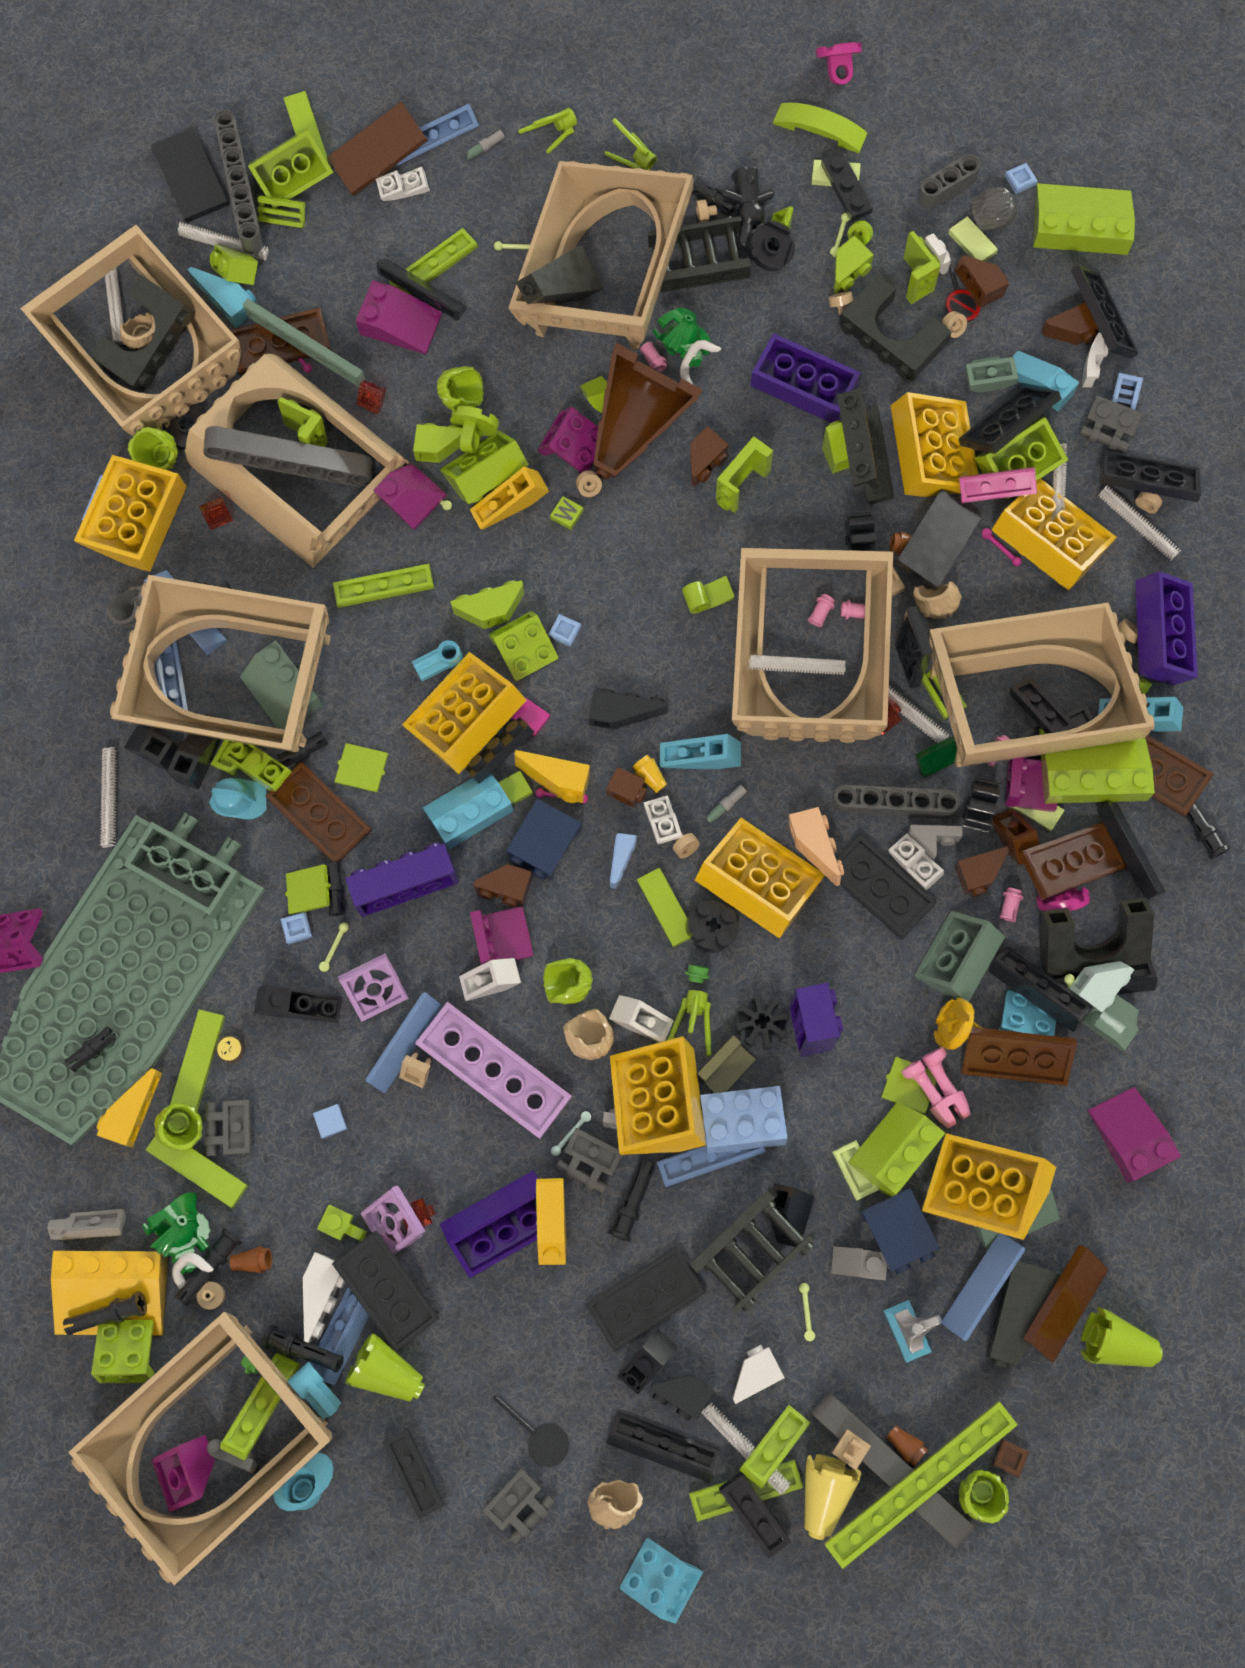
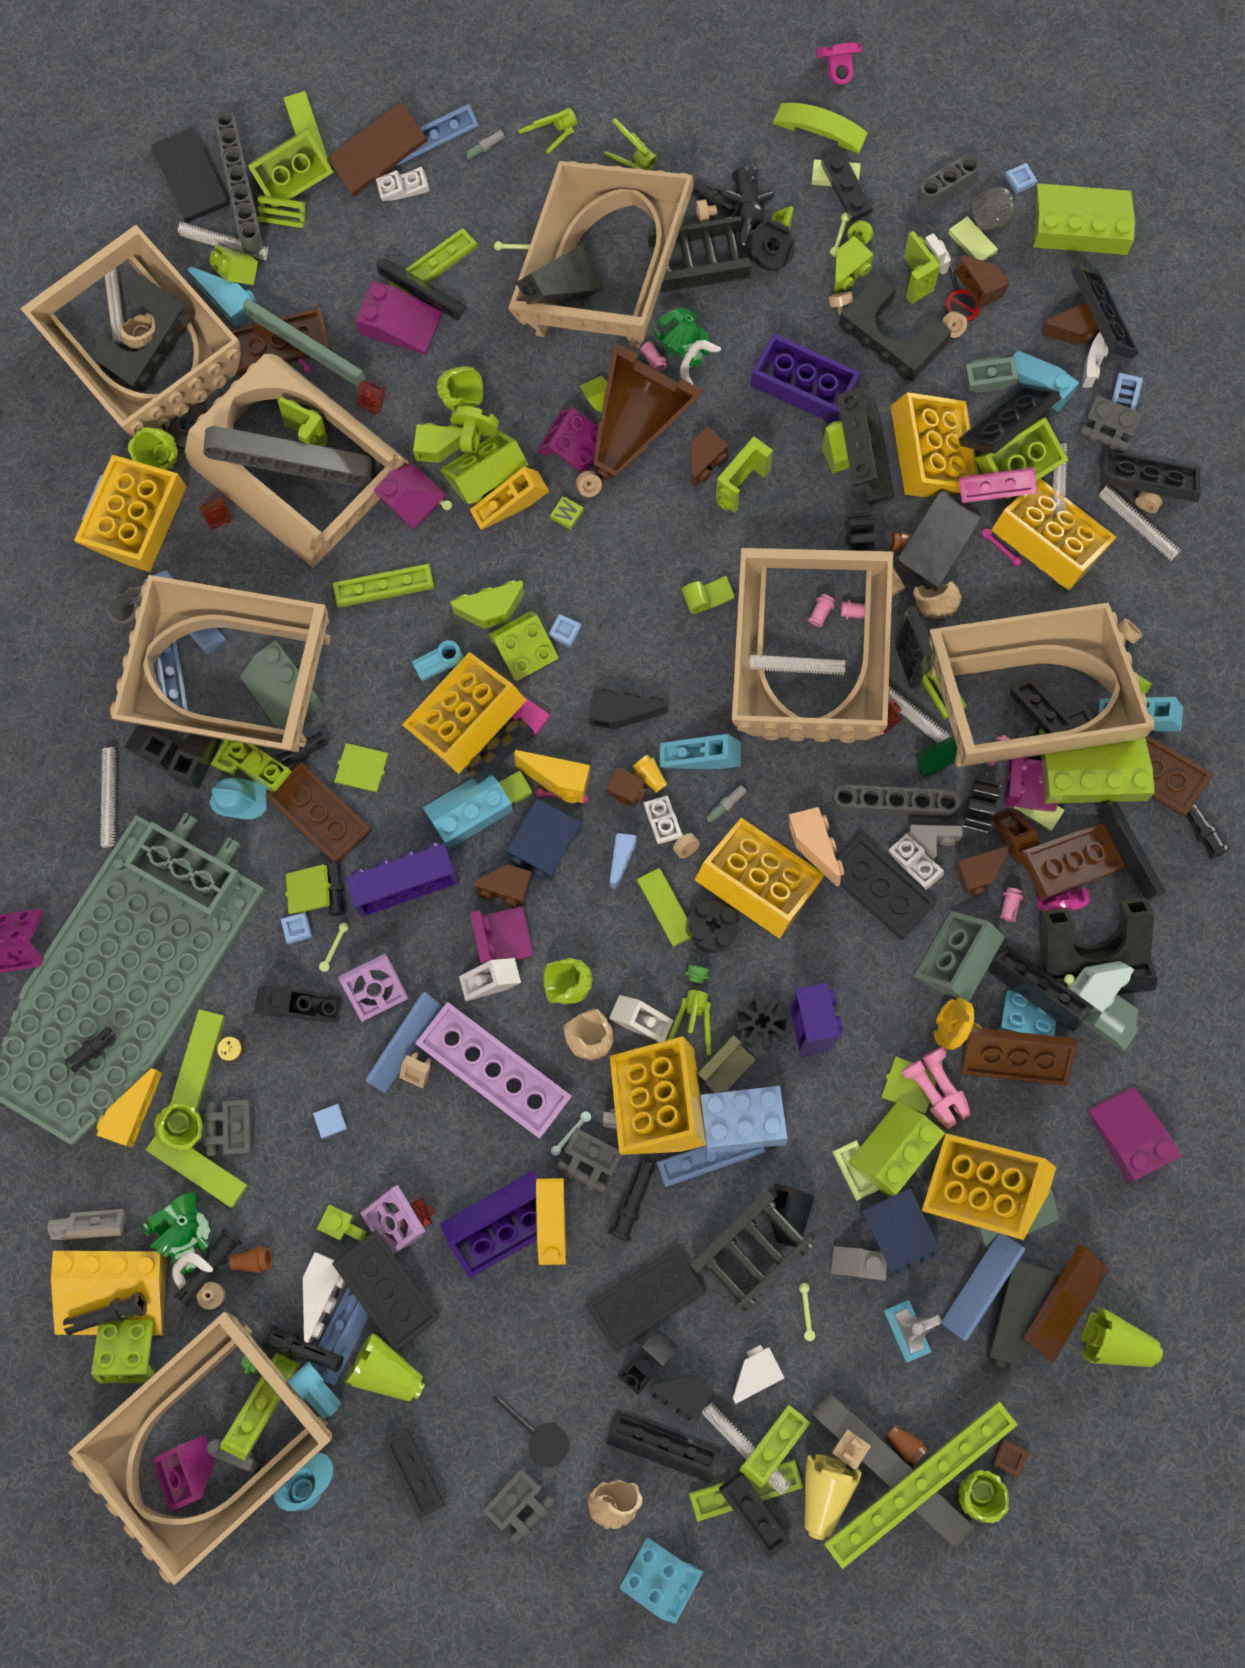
dark purple brick [1135,571,1198,686] -> none

